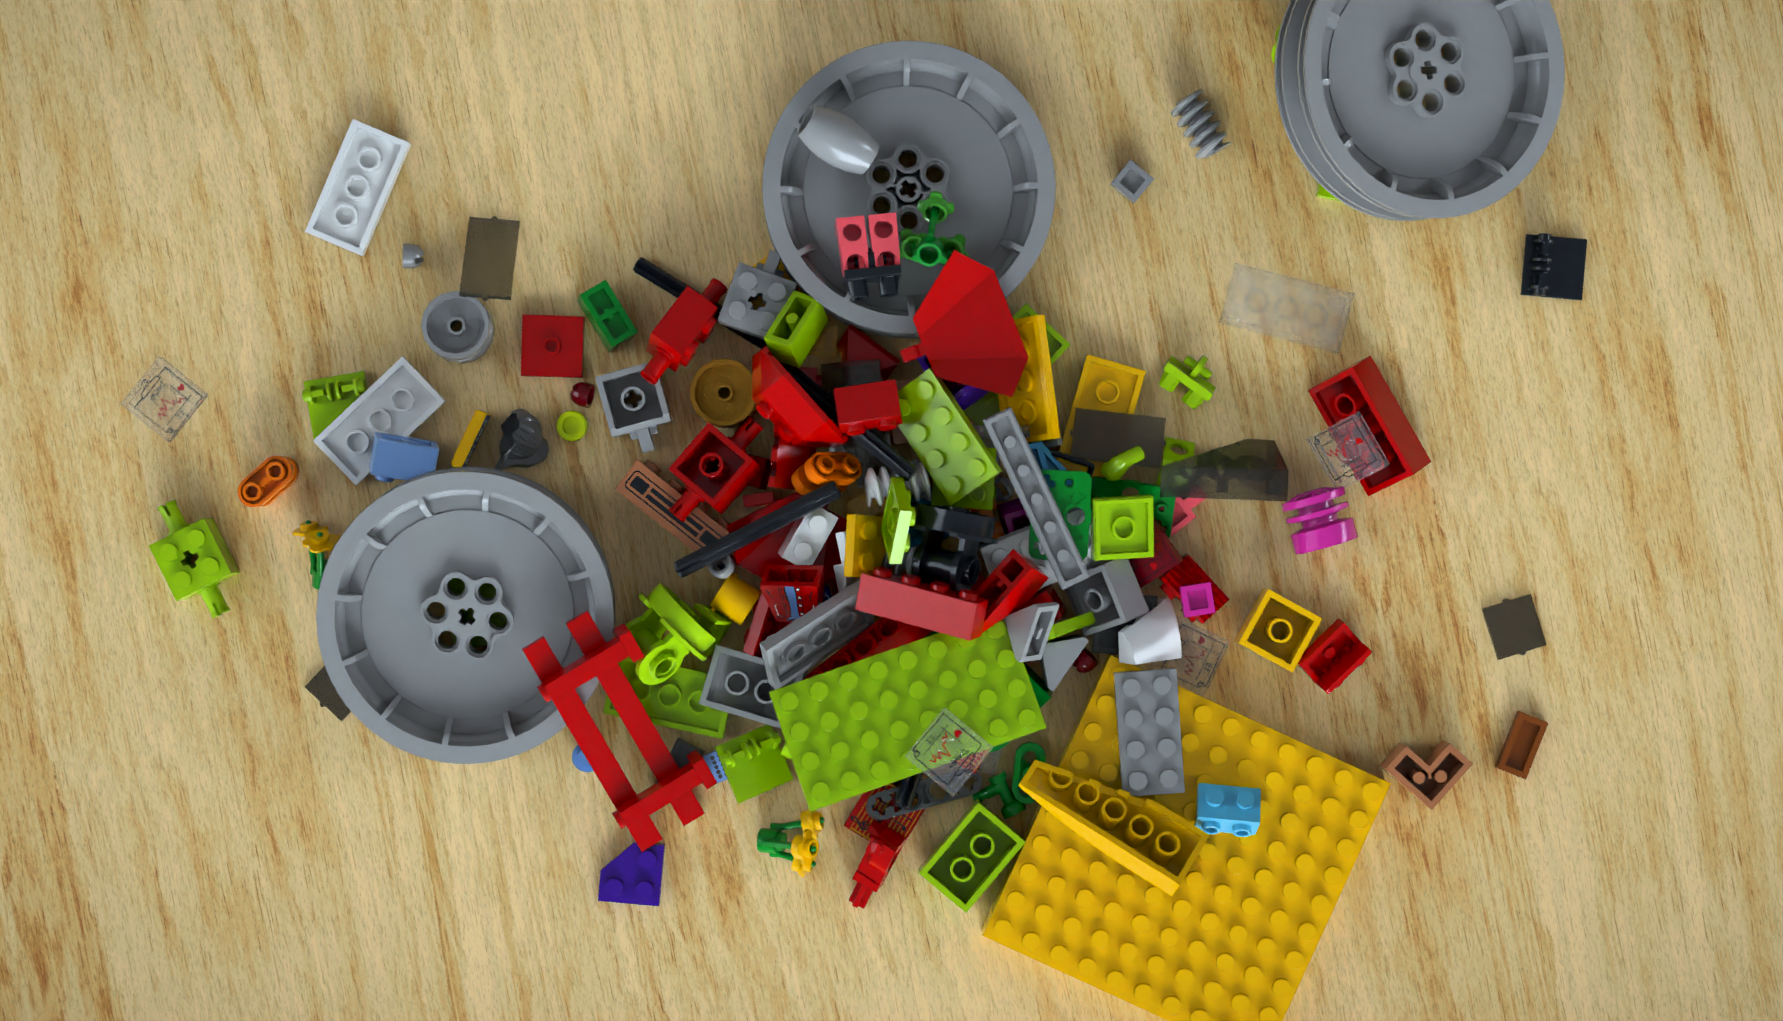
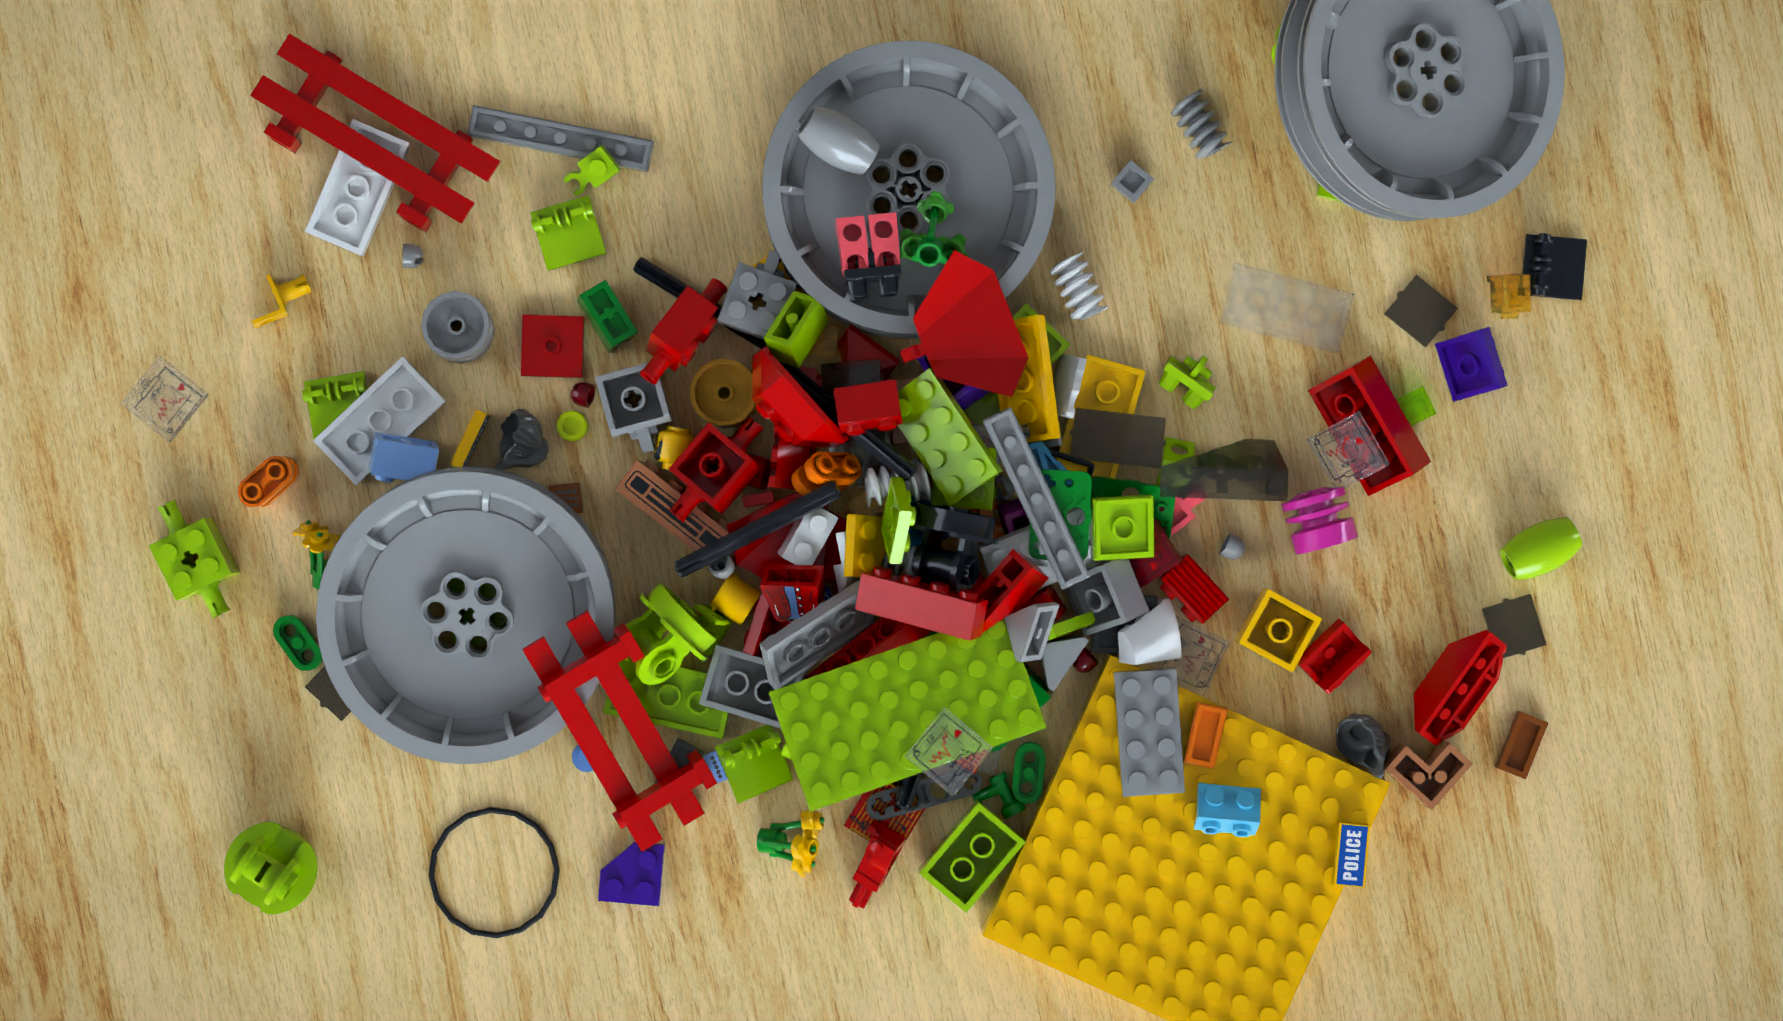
clear smoke piece [459,216,520,301] -> none
yellow wedge [1018,760,1210,896] -> none
lime arm [1101,446,1145,481] -> none
dark pink plate [1179,582,1216,618] -> none
none -> lime piece [224,822,318,915]
none -> red fence [250,33,500,233]
none -> yellow bracket [251,274,312,329]
none -> green plate [273,615,323,671]
none -> black piece [428,807,560,938]
none -> light grey tile [467,105,654,172]
none -> lime hinge [530,195,607,271]
none -> dark orange tile [549,483,583,513]
none -> lime plate [563,144,621,196]
none -> yellow head [654,426,695,470]
none -> white piece [1050,252,1109,320]
none -> white slope [1053,354,1087,419]
none -> orange tile [1183,701,1228,769]
none -> light grey hinge [1219,533,1245,560]
none -> tile [1332,822,1370,888]
none -> dark grey hair [1336,713,1391,779]
none -> clear smoke piece [1384,275,1458,348]
none -> clear neon green plate [1396,386,1437,426]
none -> red wedge [1414,630,1507,746]
none -> dark purple bracket [1435,327,1508,402]
none -> clear yellow brick [1487,273,1531,319]
none -> lime piece [1500,517,1582,580]

